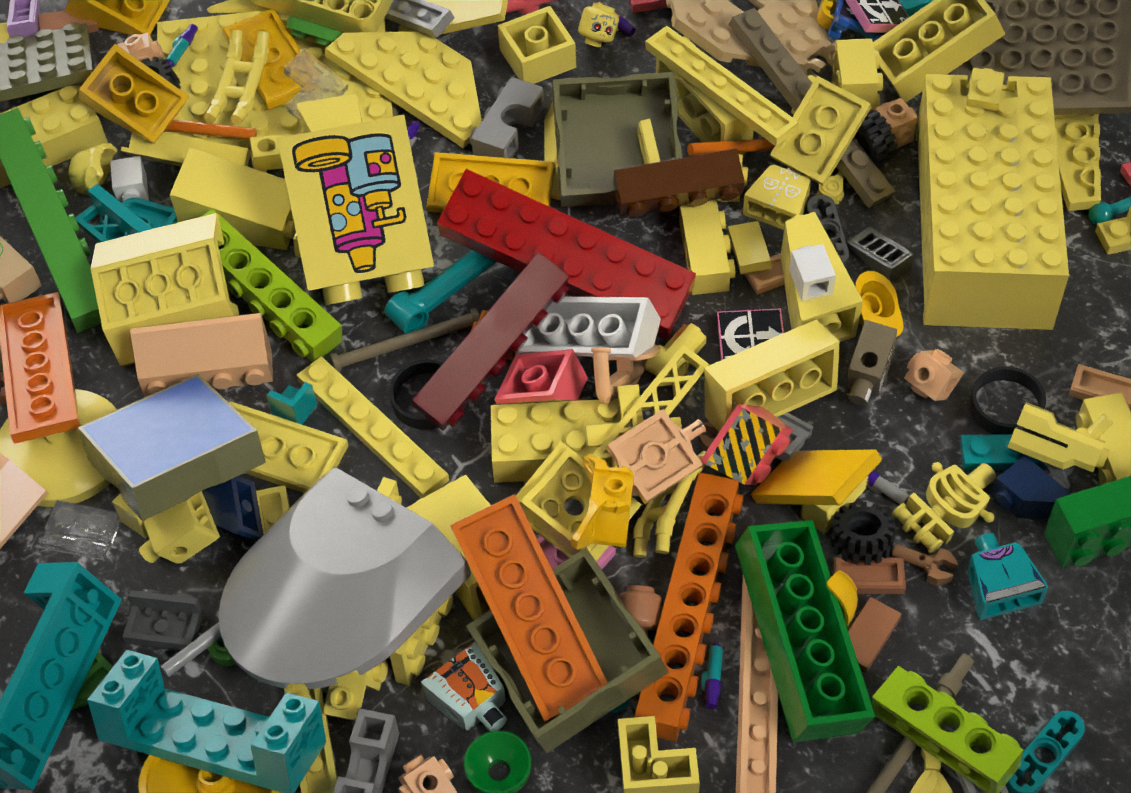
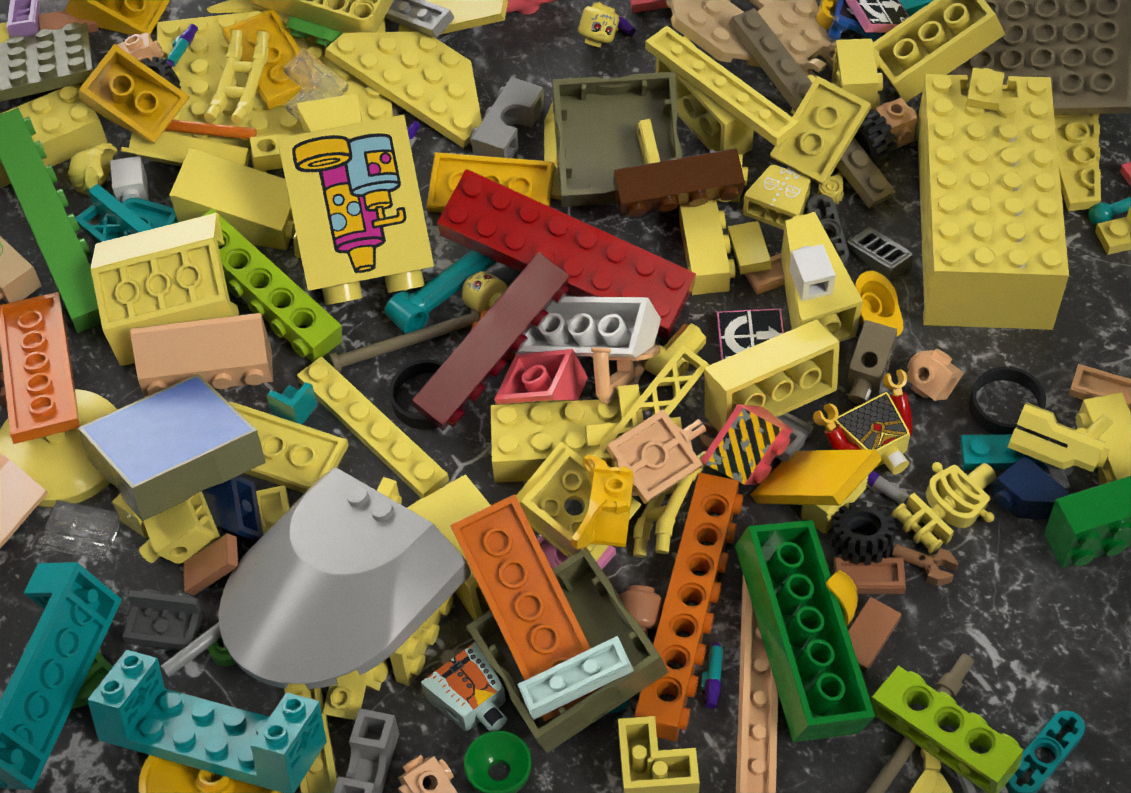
light yellow brick [498,6,577,84] -> none
orange bar [687,139,775,156] -> none
teal torso [968,533,1048,620] -> none
none -> nougat tile [184,533,238,595]
none -> light yellow head [462,271,508,315]
none -> light aqua tile [518,636,634,720]
none -> torso [813,369,913,475]

